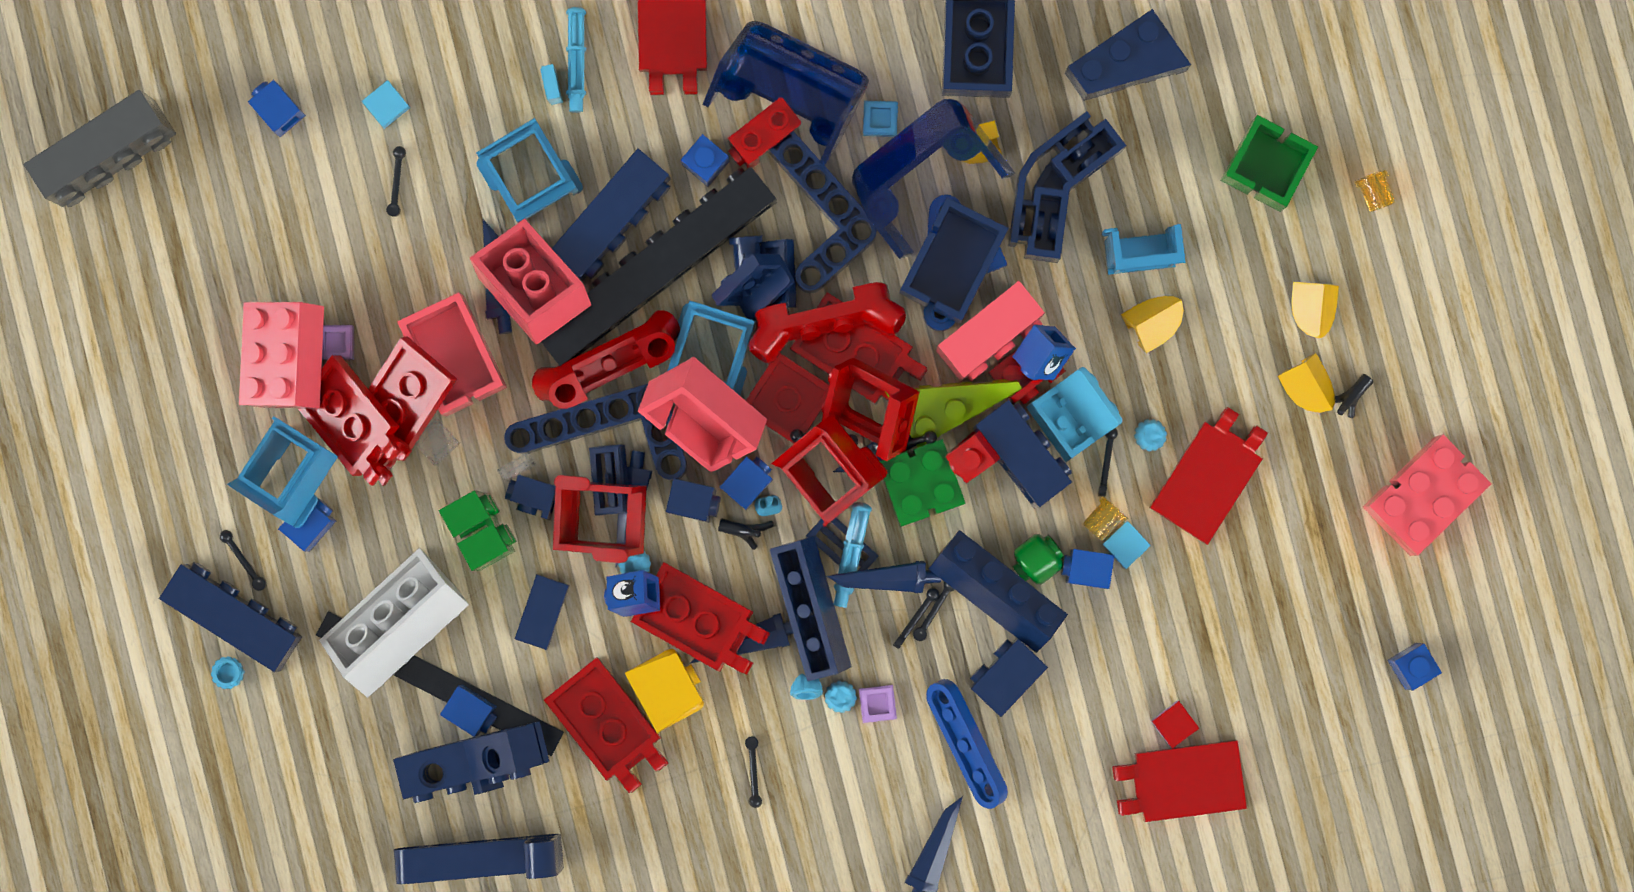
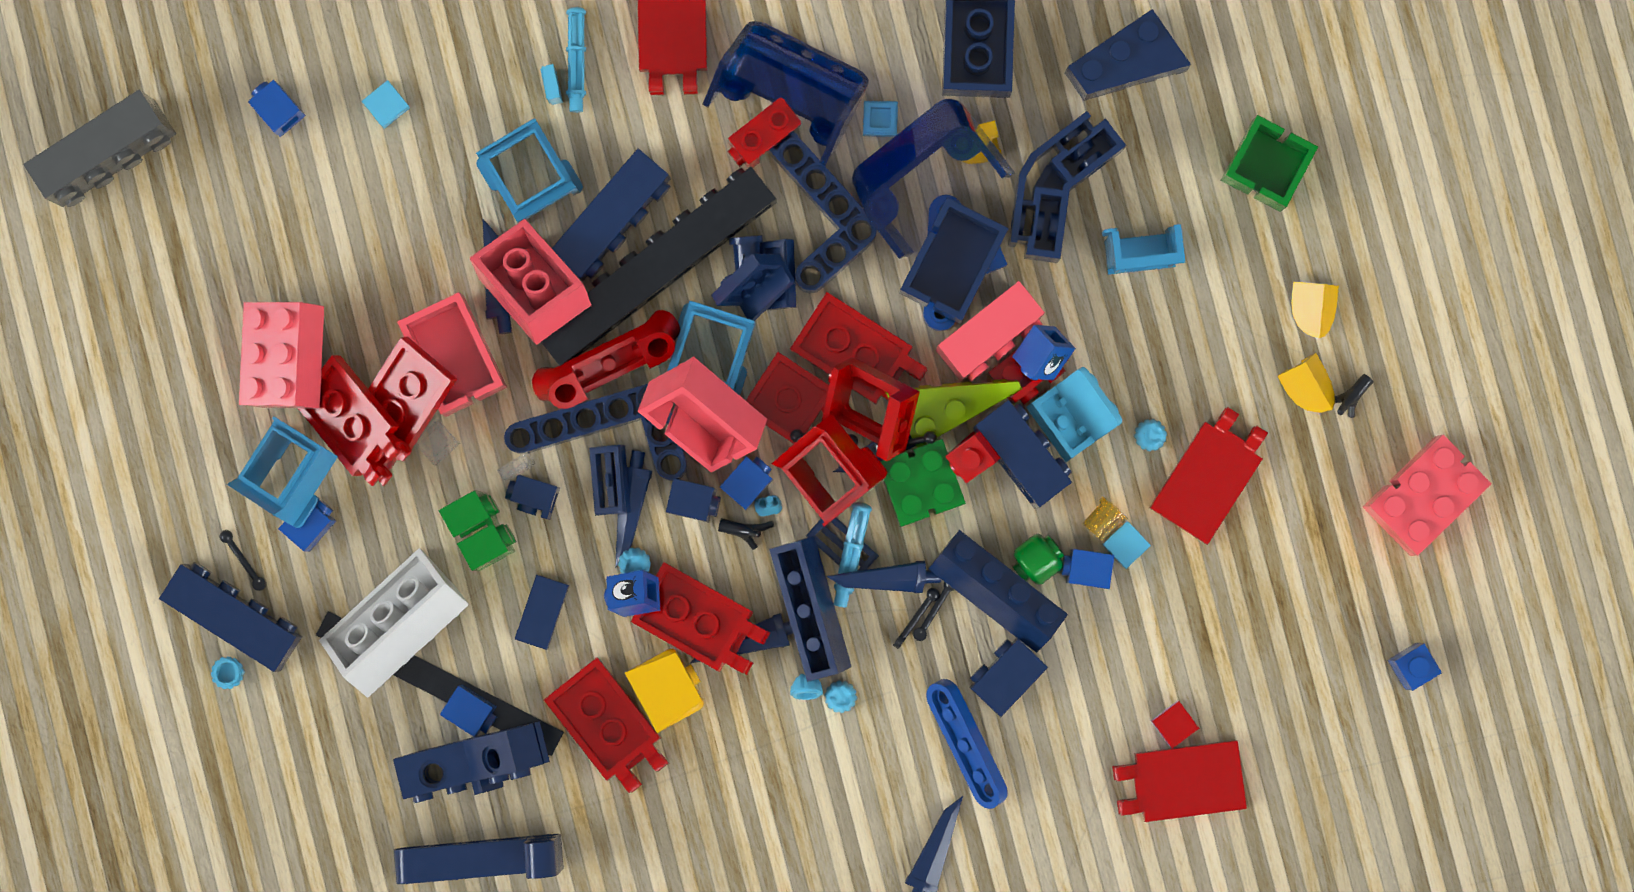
lavender tile [322,325,354,360] -> none
black hinge [386,146,406,217] -> none
red piece [553,475,647,563] -> none
blue brick [681,134,730,187] -> none
black hinge [745,736,762,808] -> none
red plate [748,282,906,363] -> none
lavender tile [859,685,897,723] -> none
black hinge [1098,428,1118,497] -> none
yellow brick [1121,296,1184,354] -> none
clear yellow bush [1354,169,1395,212] -> none

